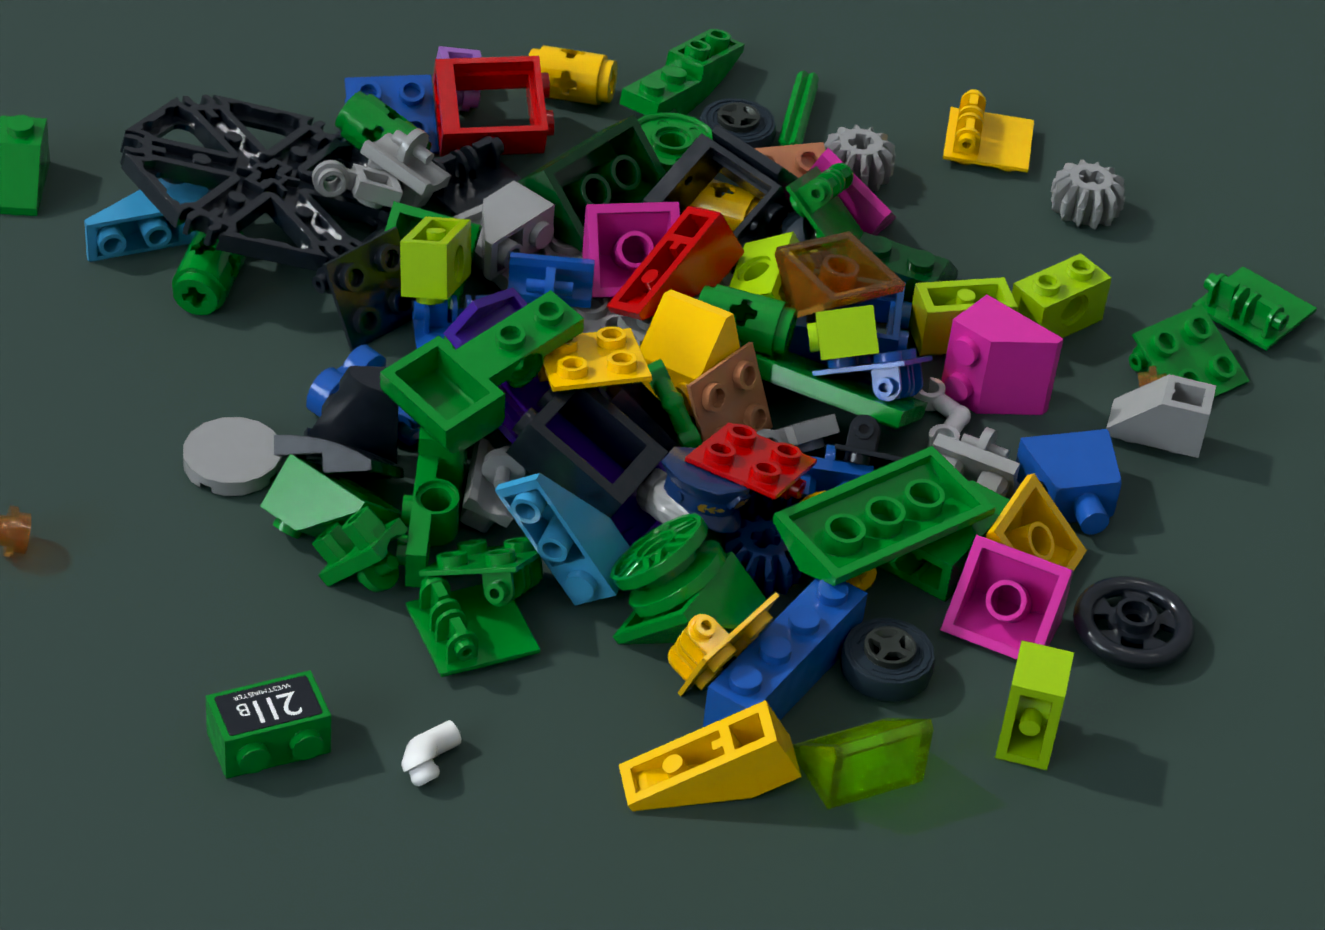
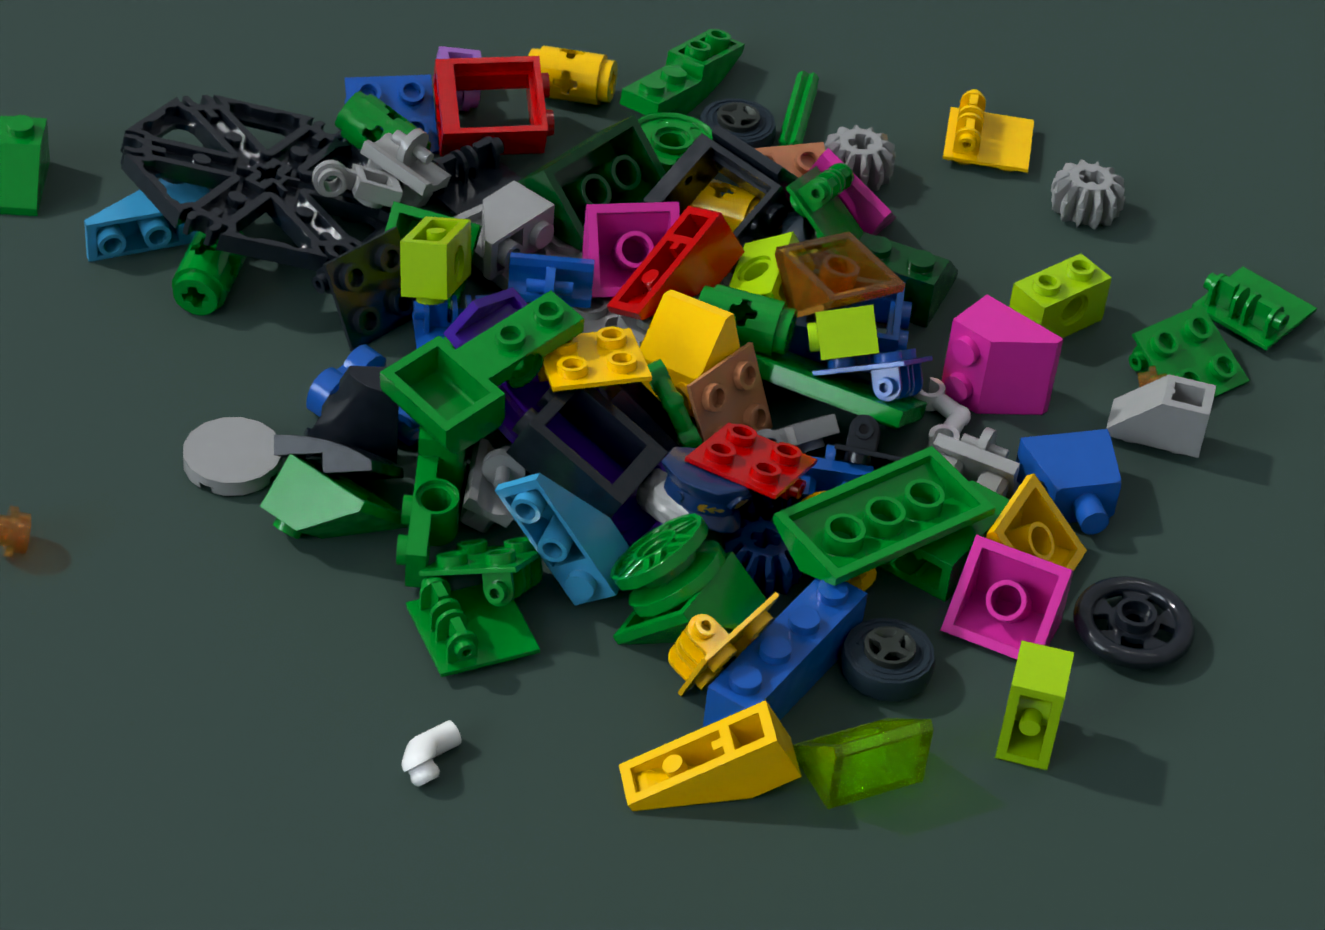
green brick [206,670,331,779] -> none
green hips [312,506,408,593] -> none
lime brick [909,277,1017,356] -> none

